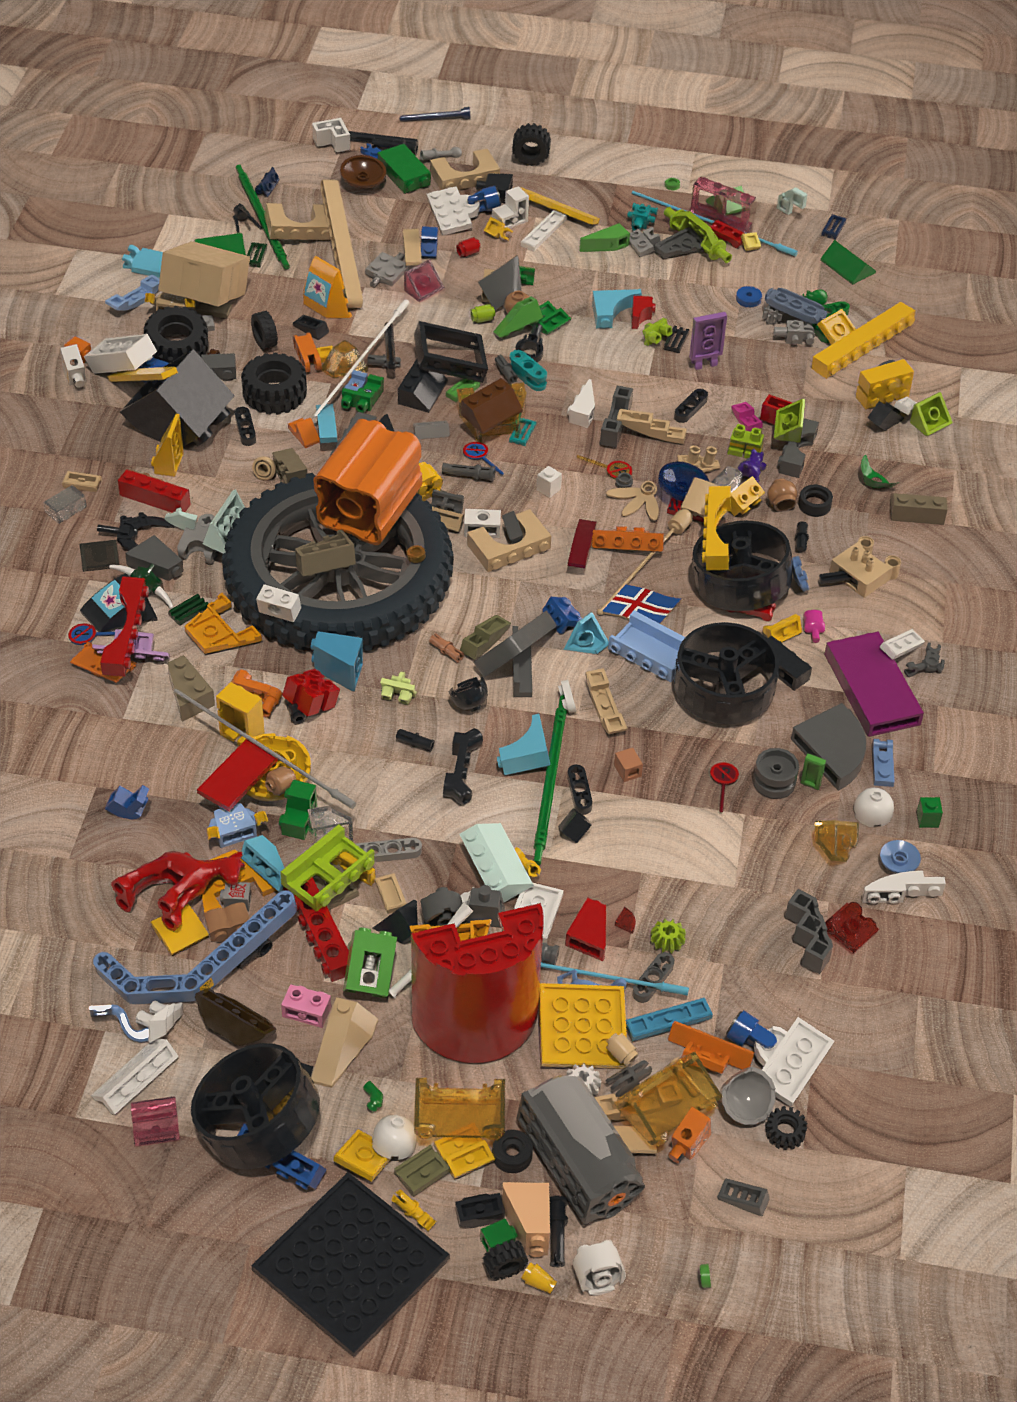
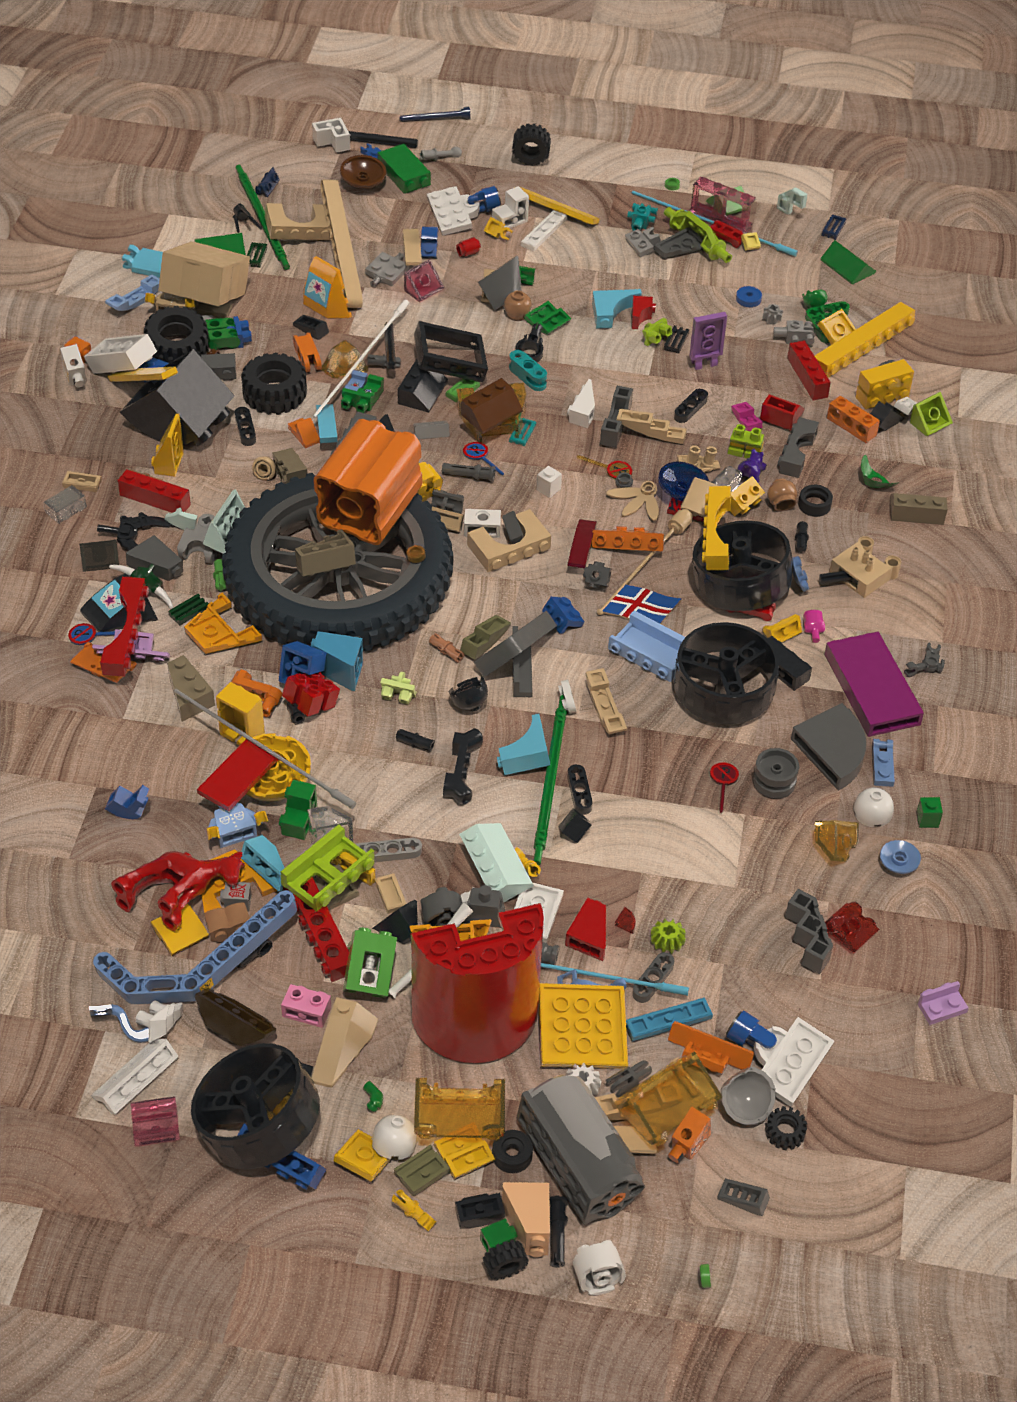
black tyre [251,311,278,349] -> none
black plate [251,1172,450,1357] -> none
white brick [256,585,301,622] -> none
medium nougat head [265,766,296,796] -> none
yellow tile [317,346,336,363] -> none
black pin [372,138,418,155] -> none
tan arch [430,148,500,190] -> none
lime brick [470,304,495,323] -> none
black torso [476,173,513,204] -> none
bright green slope [493,296,543,338] -> none
dark grey axle [495,355,518,383] -> none
yellow cone [521,1262,557,1294] -> none
medium azure slope [564,612,609,654] -> none
bright green slope [579,223,630,252] -> none
tan brick [607,1033,639,1066] -> none
nougat panel [614,748,643,782] -> none
sand blue tile [765,288,827,324] -> none
lime slope [774,399,805,442] -> none
bright green tile [800,754,826,790] -> none
white slope [862,871,946,904] -> none
white tile [880,629,925,660] -> none
none -> green hips [205,316,252,350]
none -> bright green axle [213,559,226,592]
none -> blue brick [278,641,327,684]
none -> dark grey brick [583,561,612,588]
none -> red brick [787,340,831,401]
none -> orange brick [827,396,880,443]
none -> lavender bracket [918,981,969,1025]

